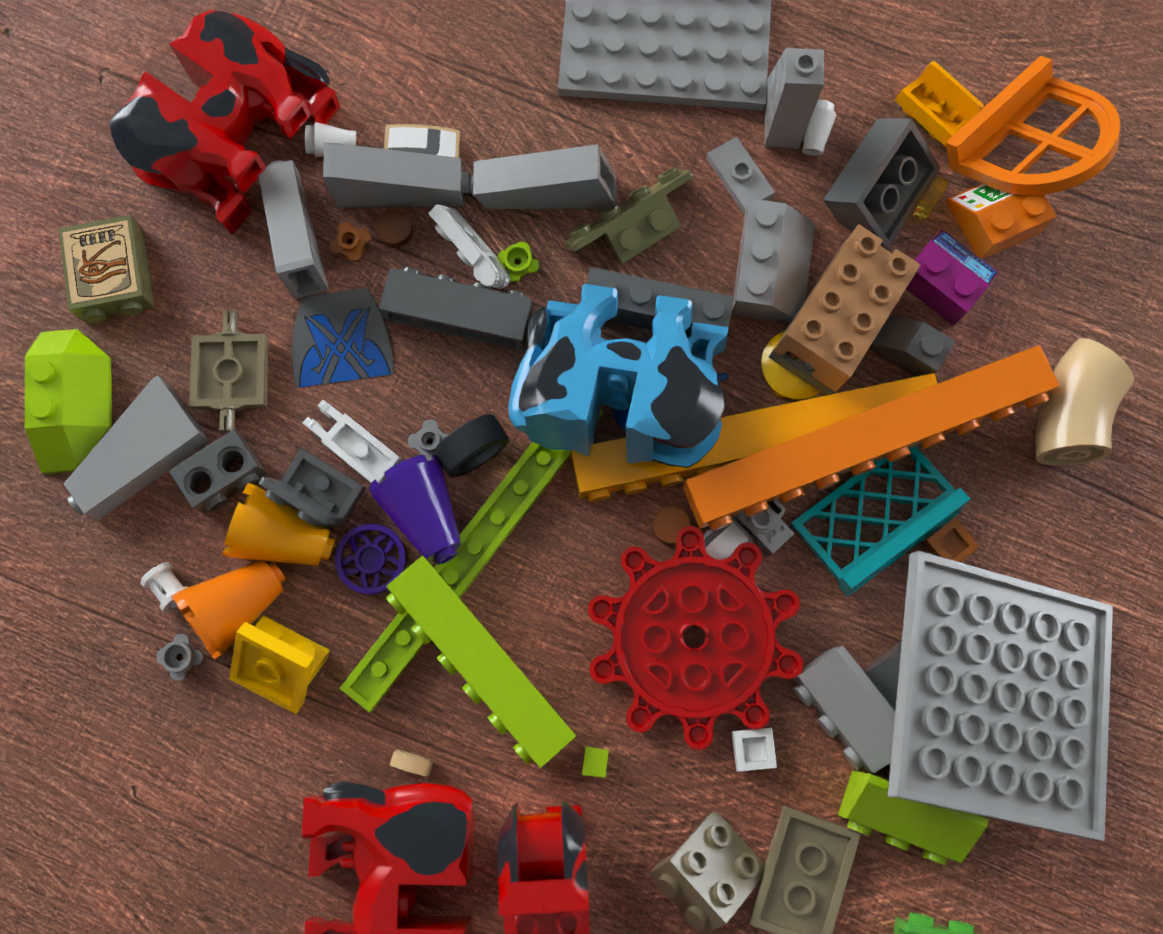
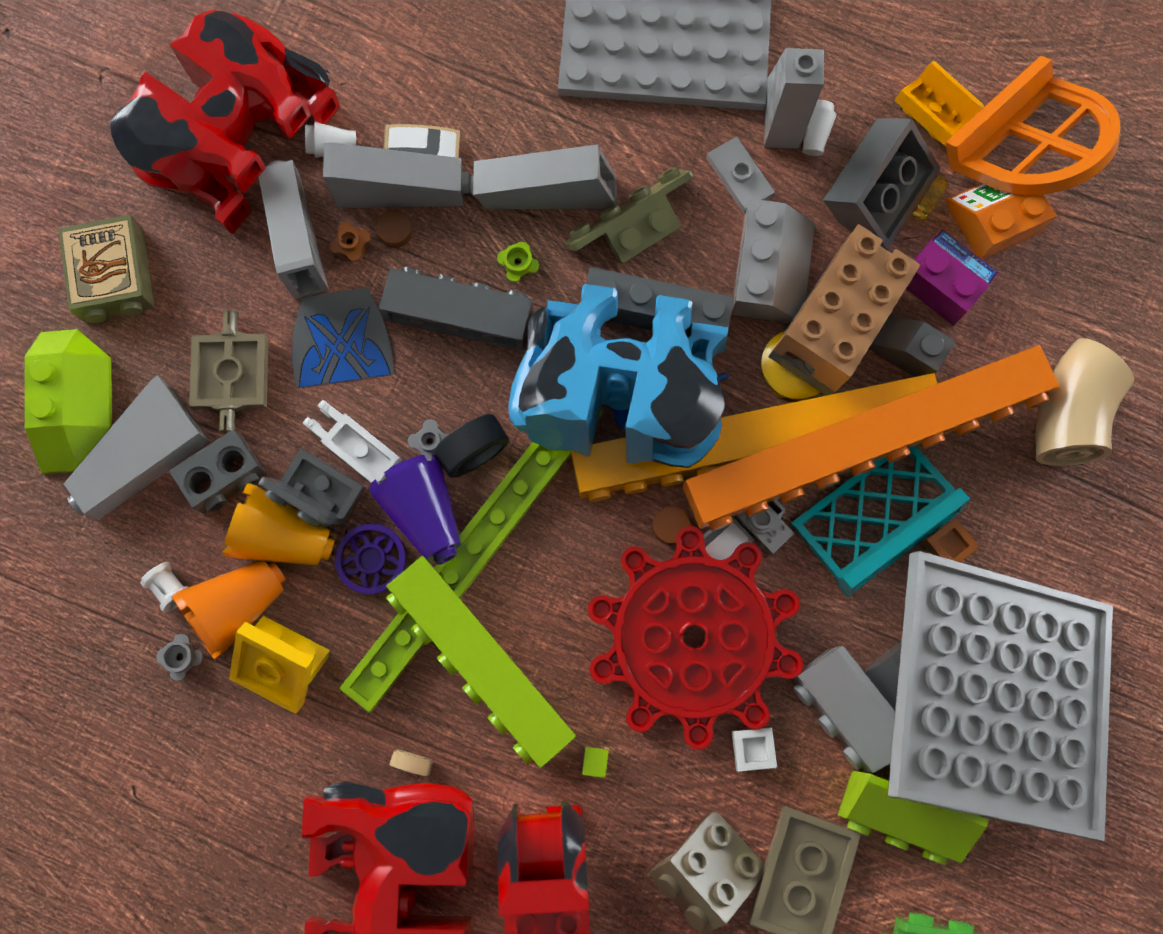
white hinge [428,204,511,289] -> none

